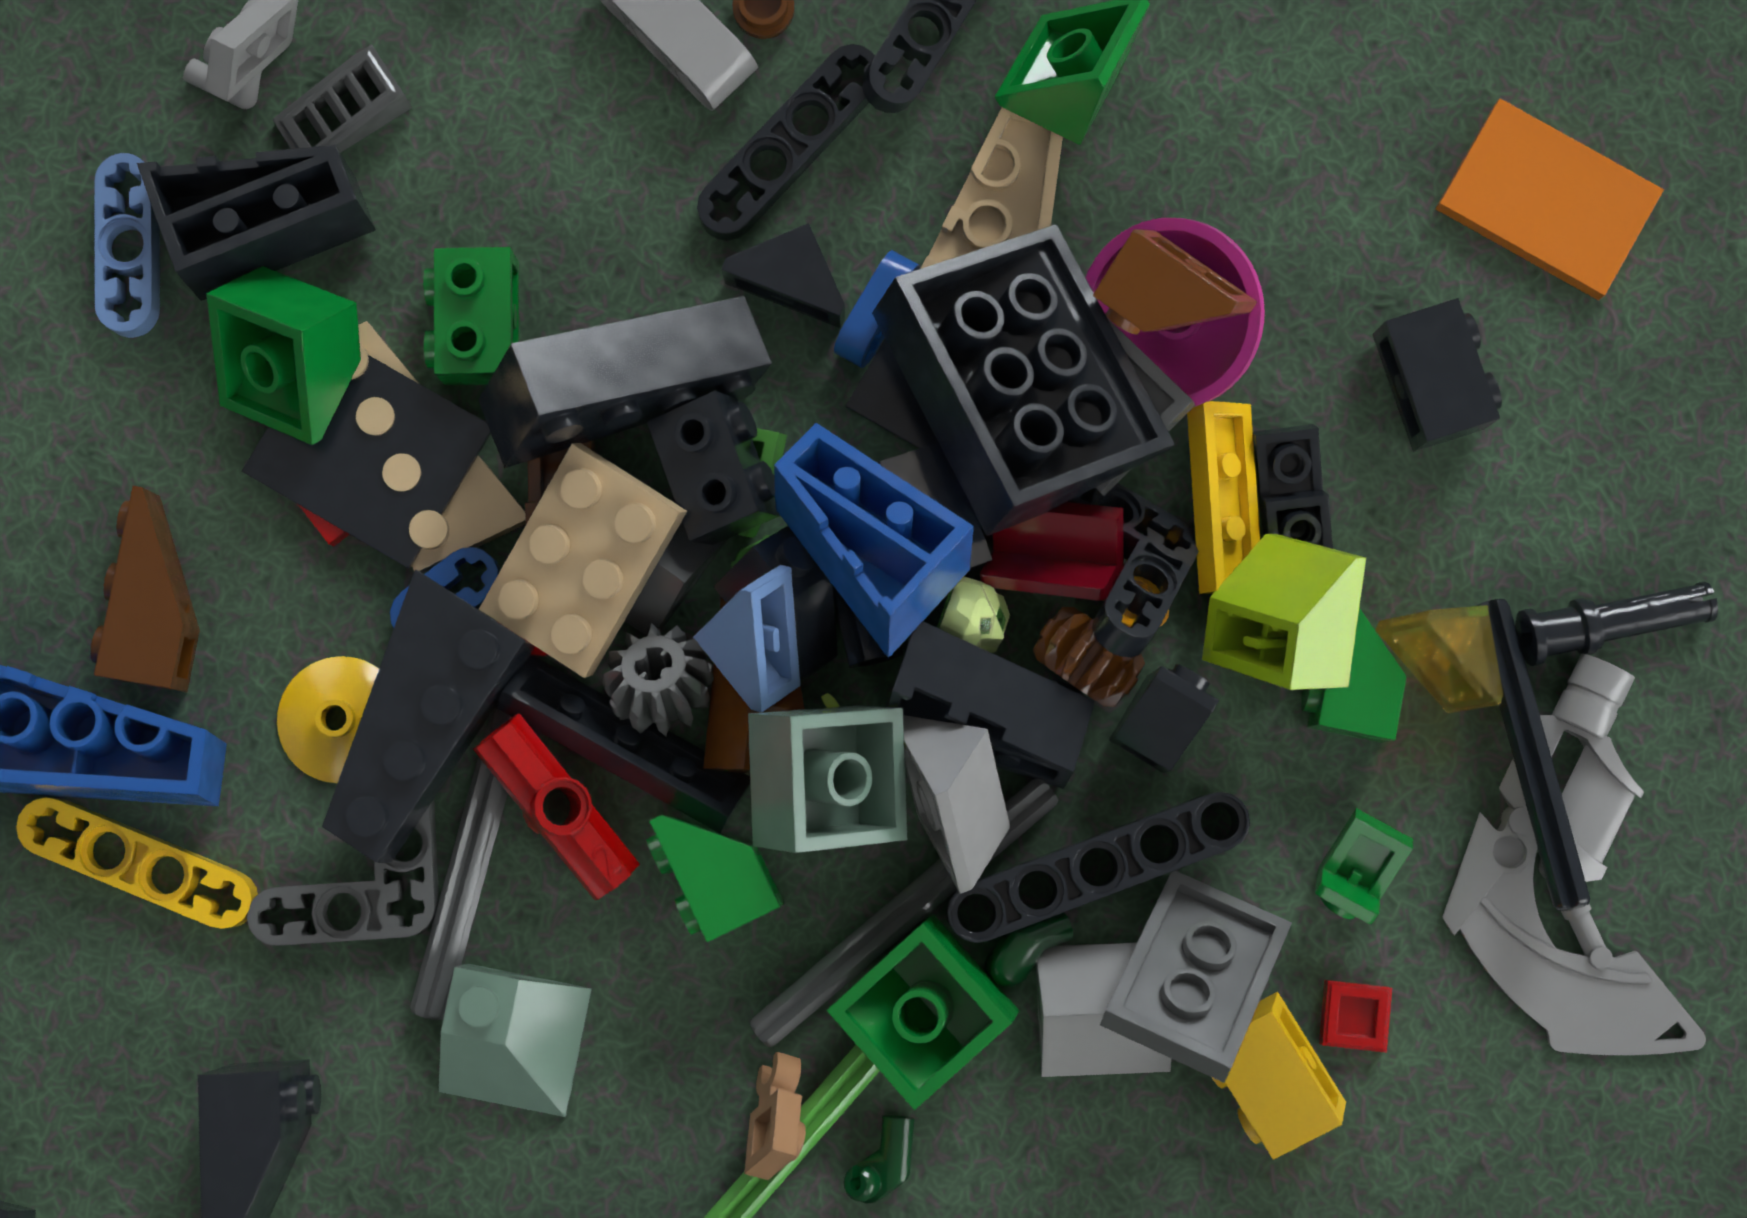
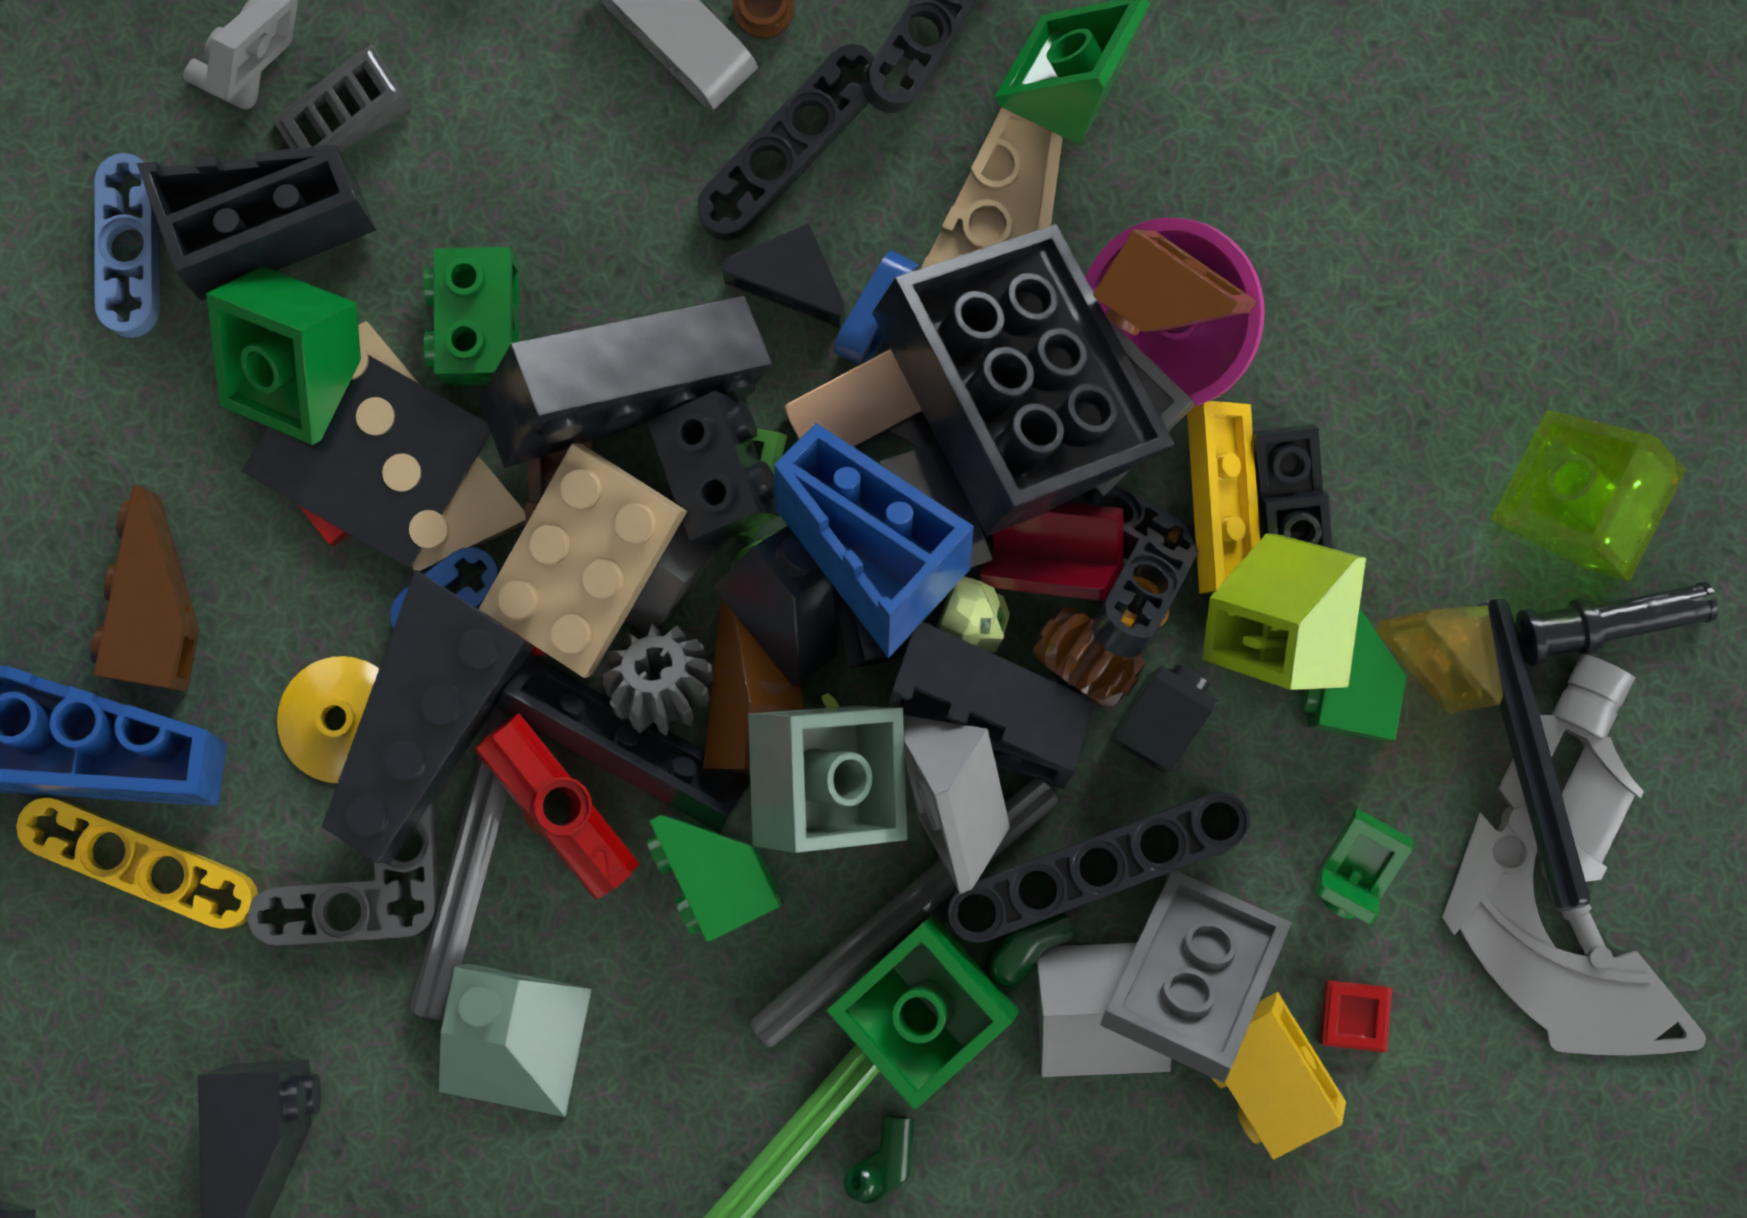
medium blue slope [694,565,800,712] -> none
medium nougat plate [744,1052,806,1180] -> none
black brick [1372,298,1502,452] -> none
orange tile [1435,98,1664,301] -> none
none -> light nougat slope [783,349,922,447]
none -> clear neon green slope [1491,410,1686,582]

